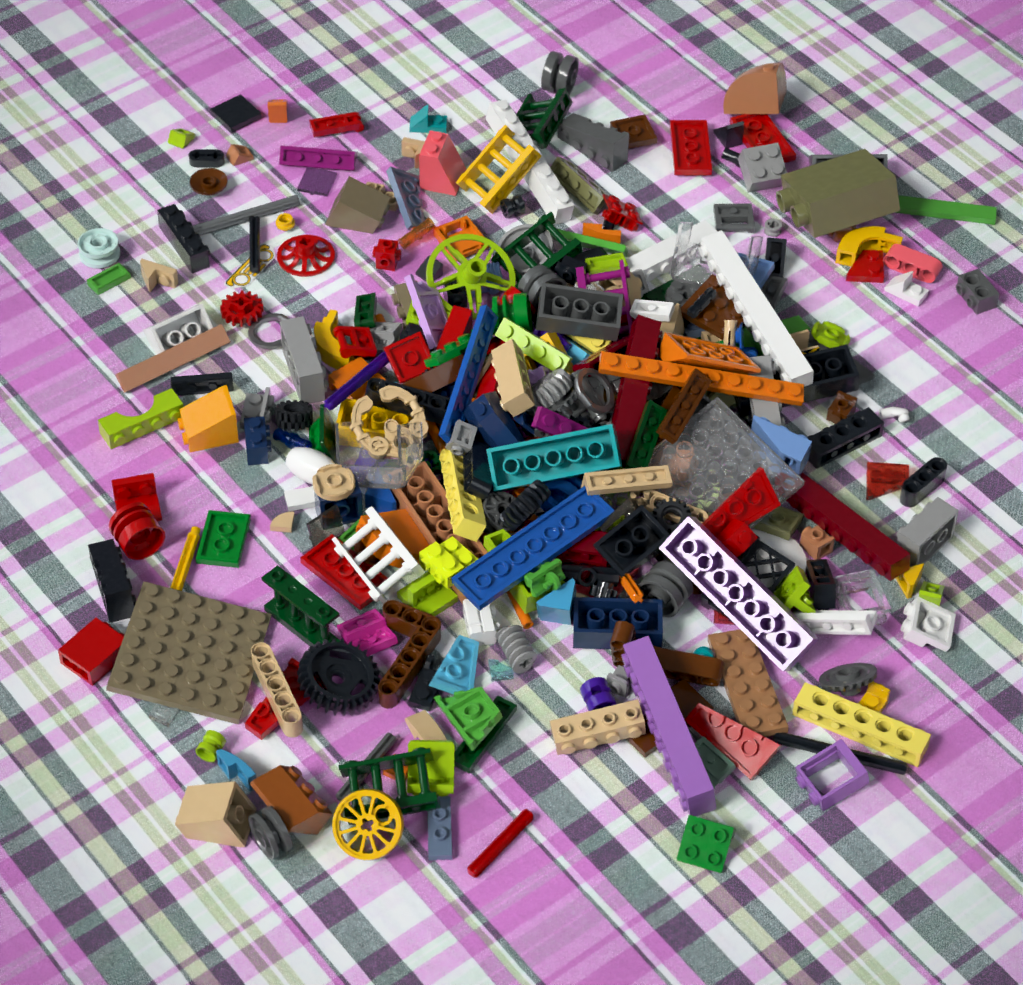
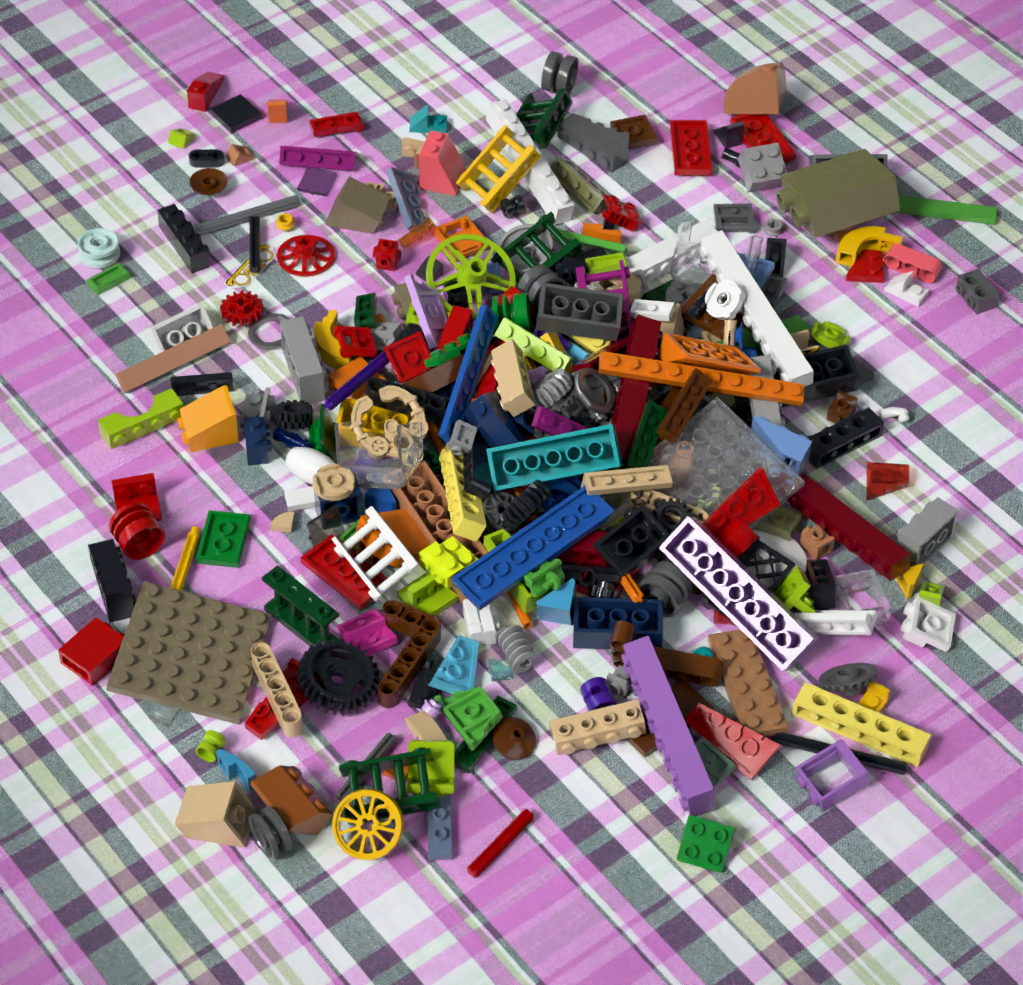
tan slope [140,259,178,292] -> none
black beam [900,457,947,507] -> none
none -> red slope [187,72,225,112]
none -> lavender plate [422,698,443,718]
none -> reddish brown dish [492,717,536,760]
none -> white plate [705,279,745,320]

